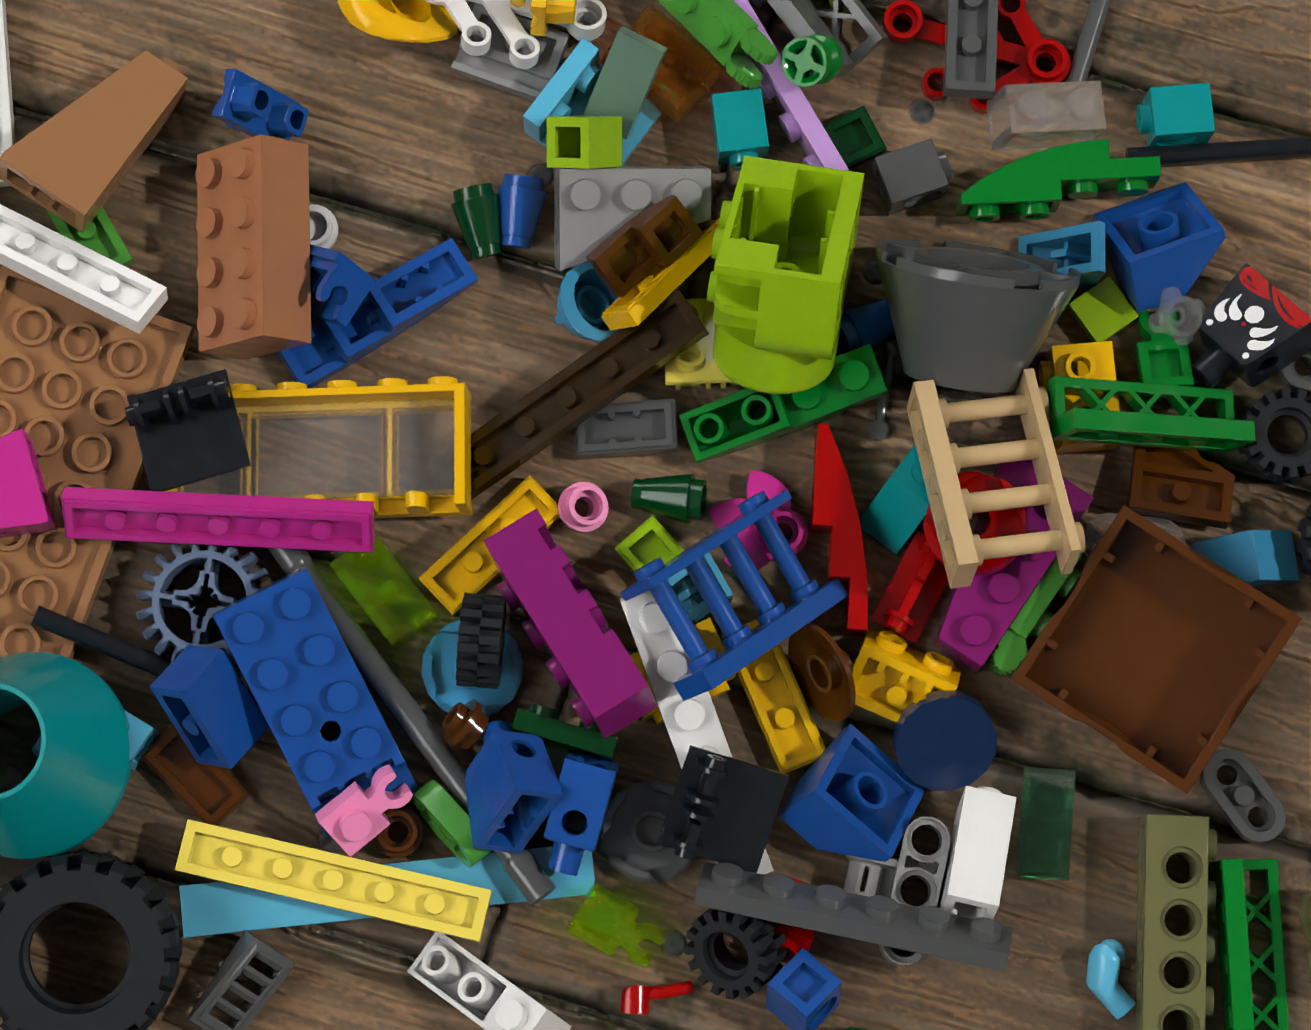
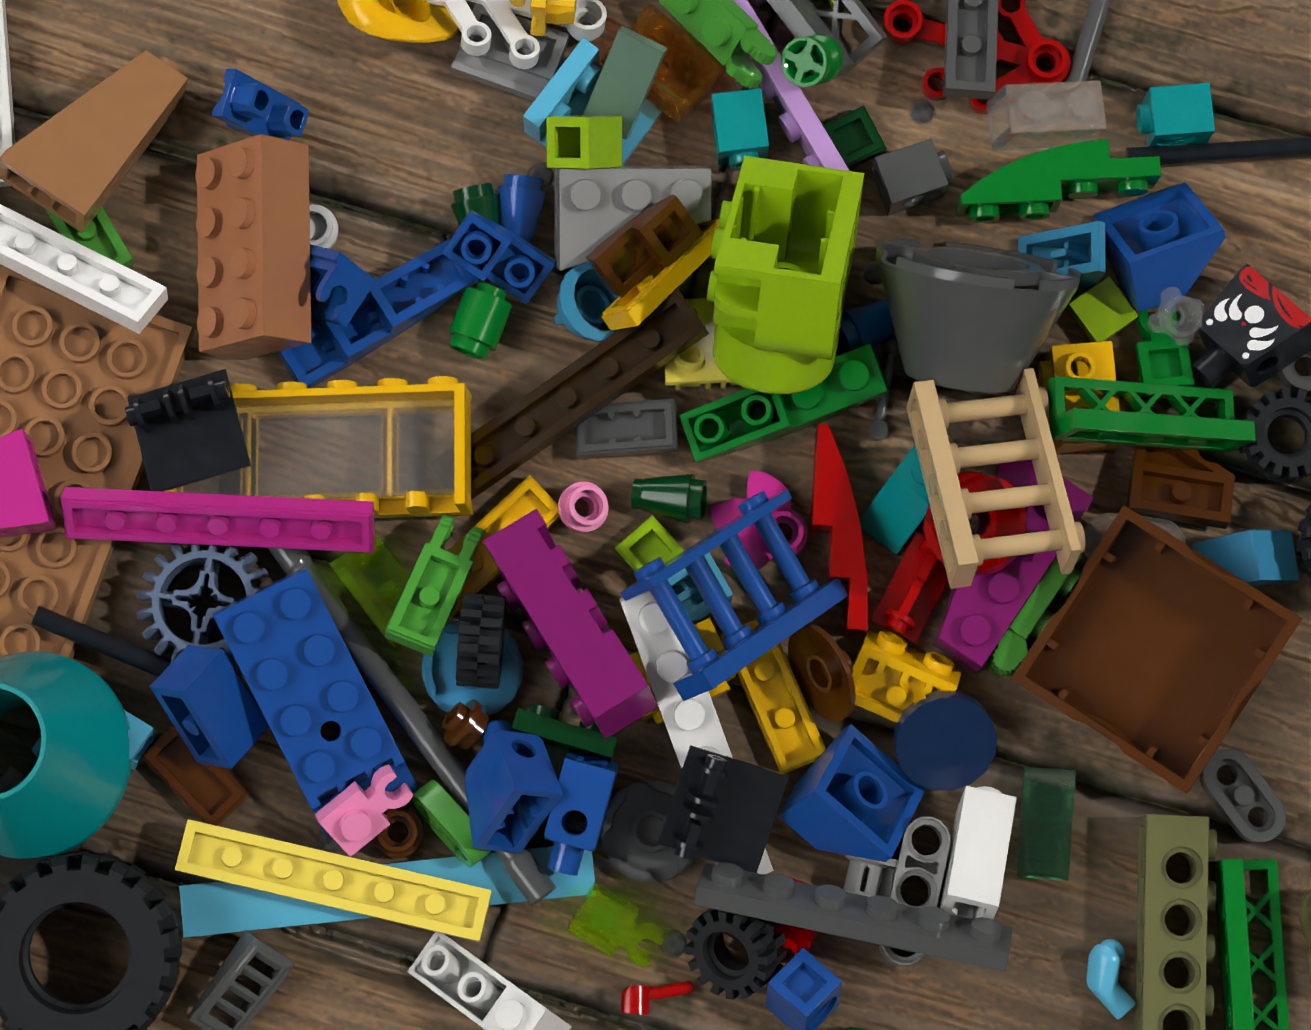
none -> bright green hinge [385,514,484,657]
none -> blue slope [442,210,556,305]
none -> green brick [448,282,512,361]

